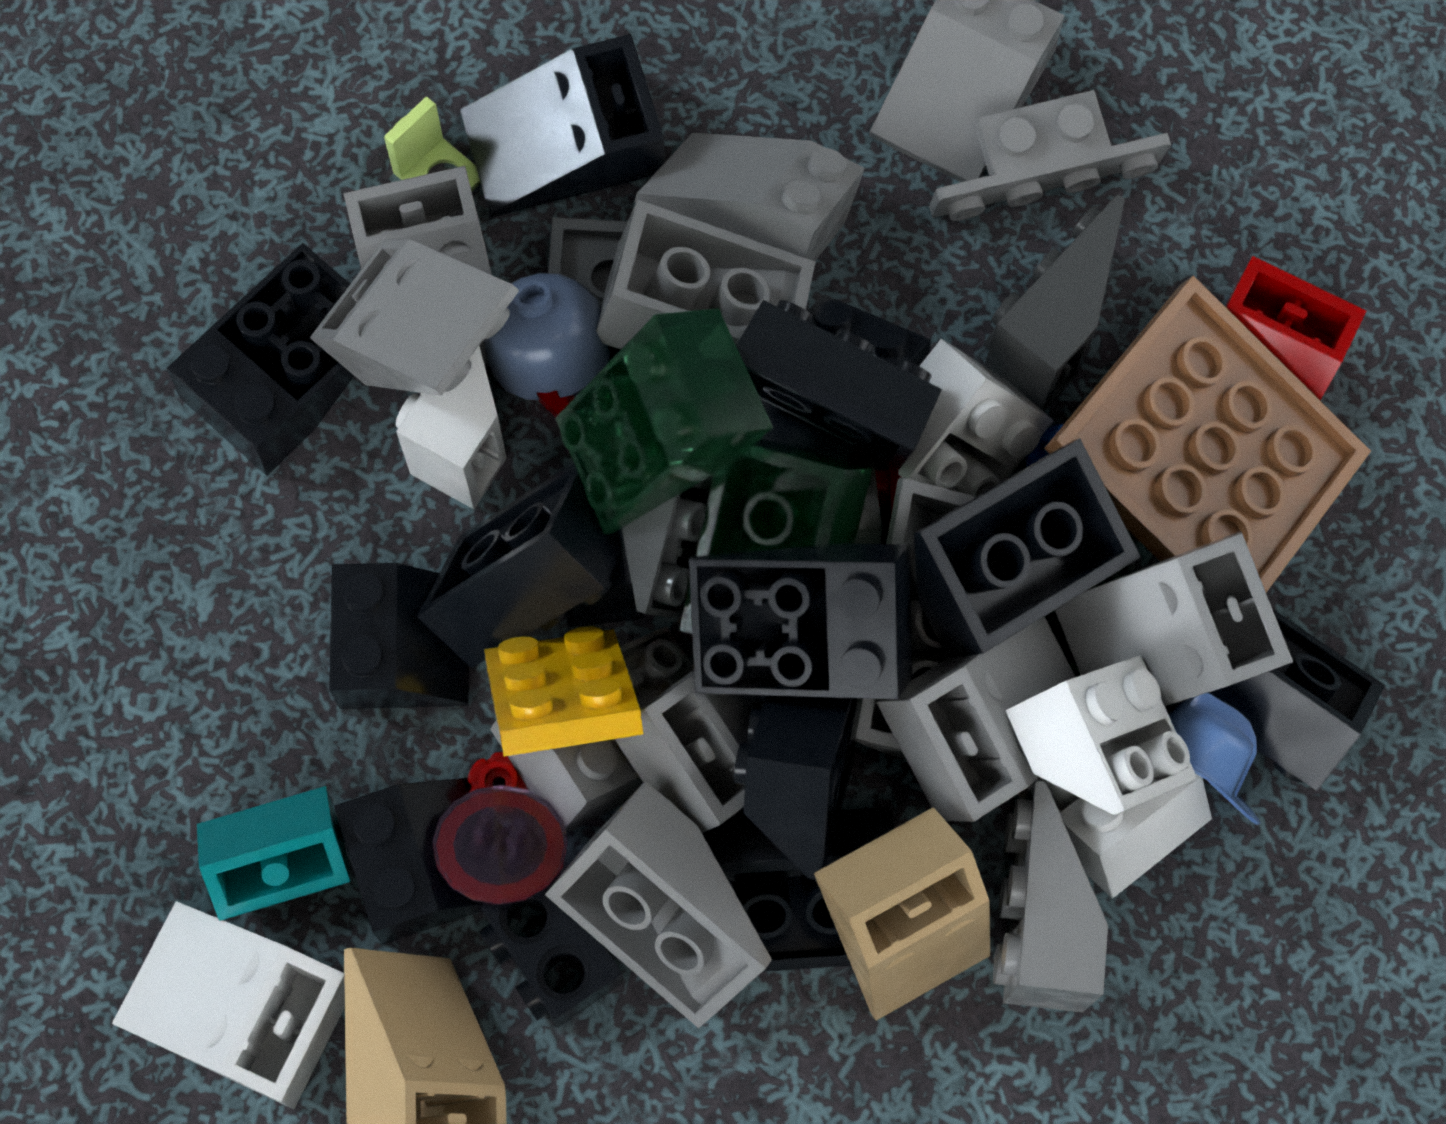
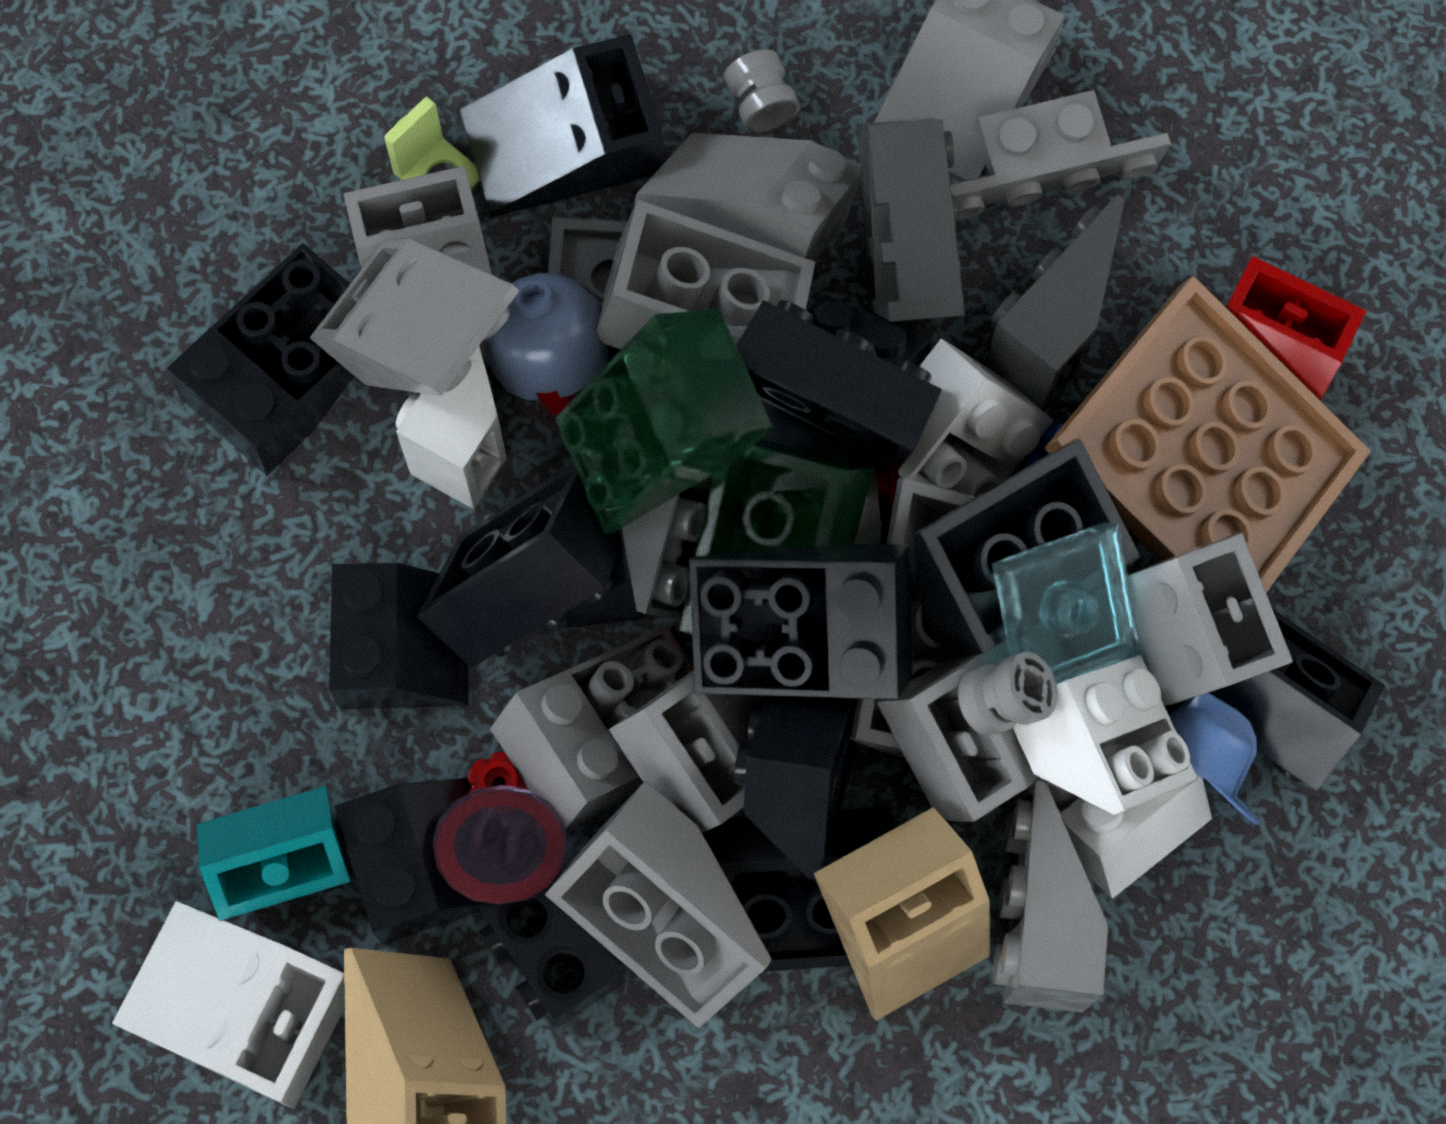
yellow plate [484,626,643,757] -> none
none -> light grey wheel [724,49,800,134]
none -> dark grey wedge [857,118,965,322]
none -> light grey wheel [958,651,1057,736]
none -> clear light blue plate [992,522,1142,685]

